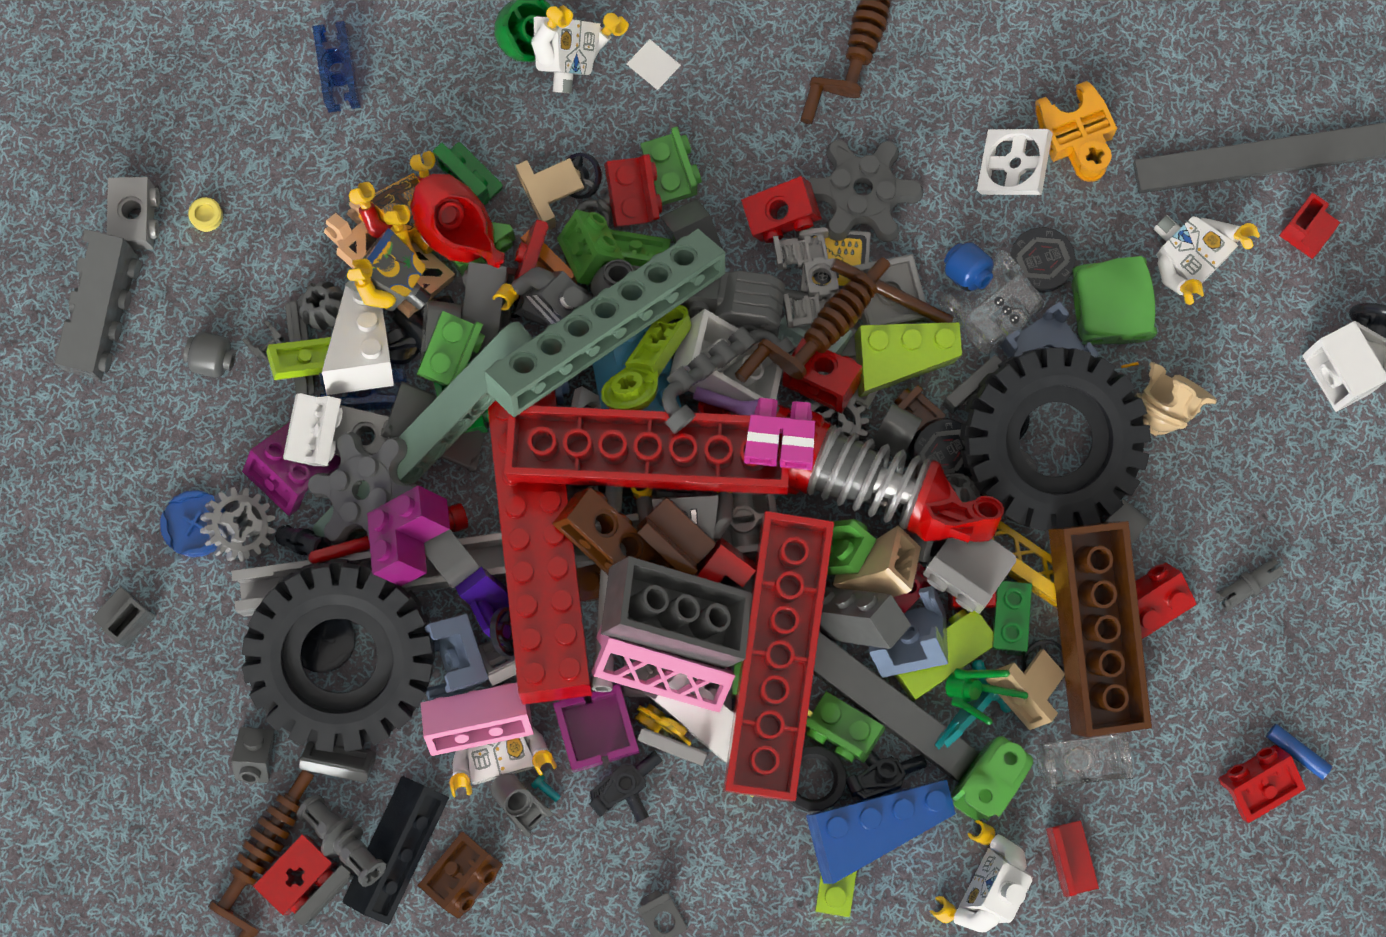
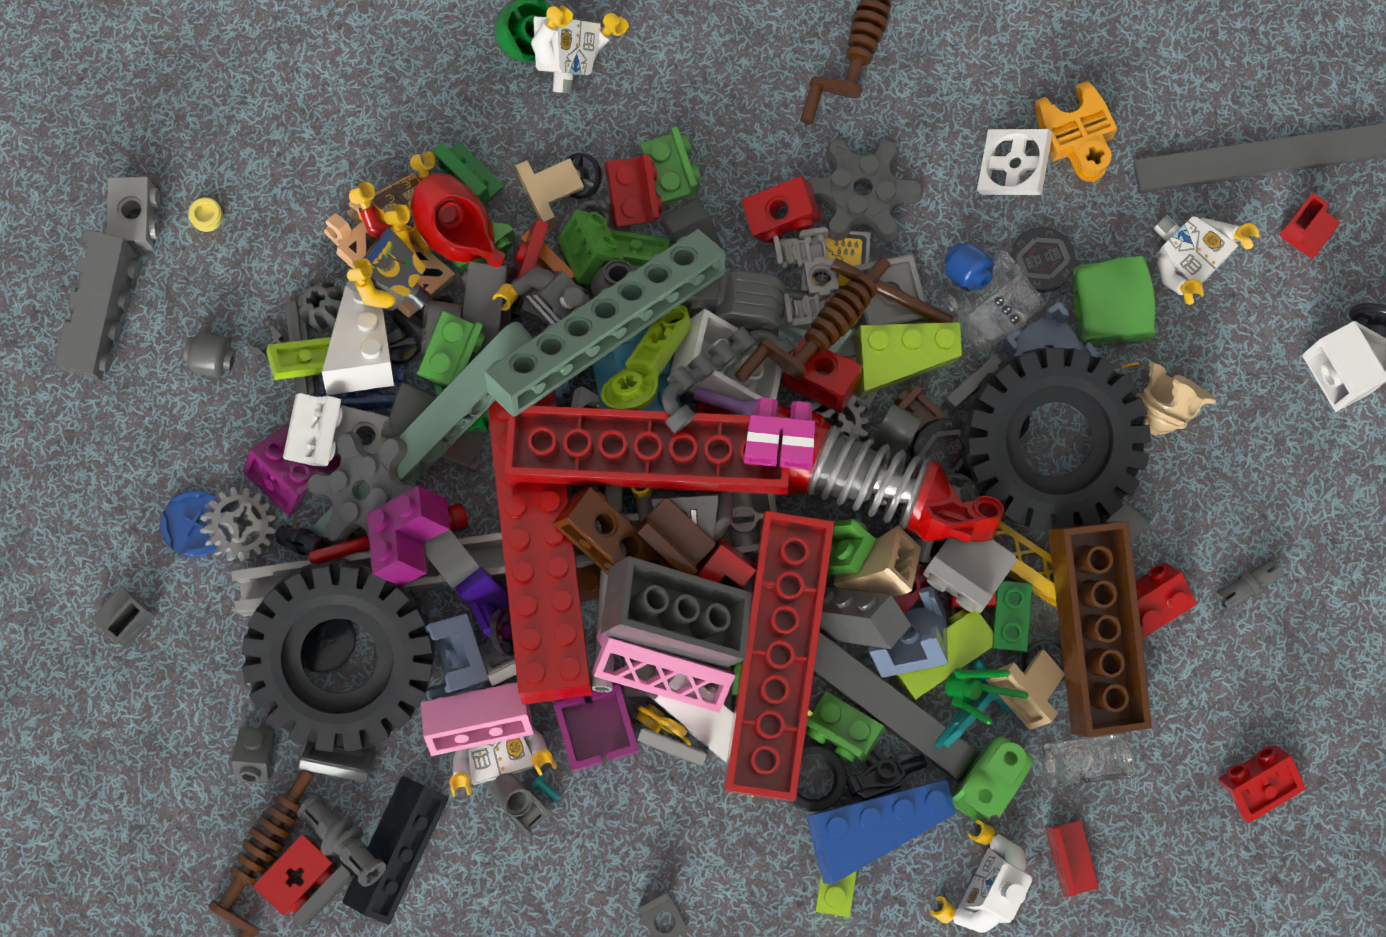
clear blue piece [312,21,361,113] -> none
reddish brown bracket [417,831,503,919] -> none
black piece [589,750,663,823] -> none
white sticker [627,39,681,90] -> none
blue piece [1266,724,1333,780] -> none

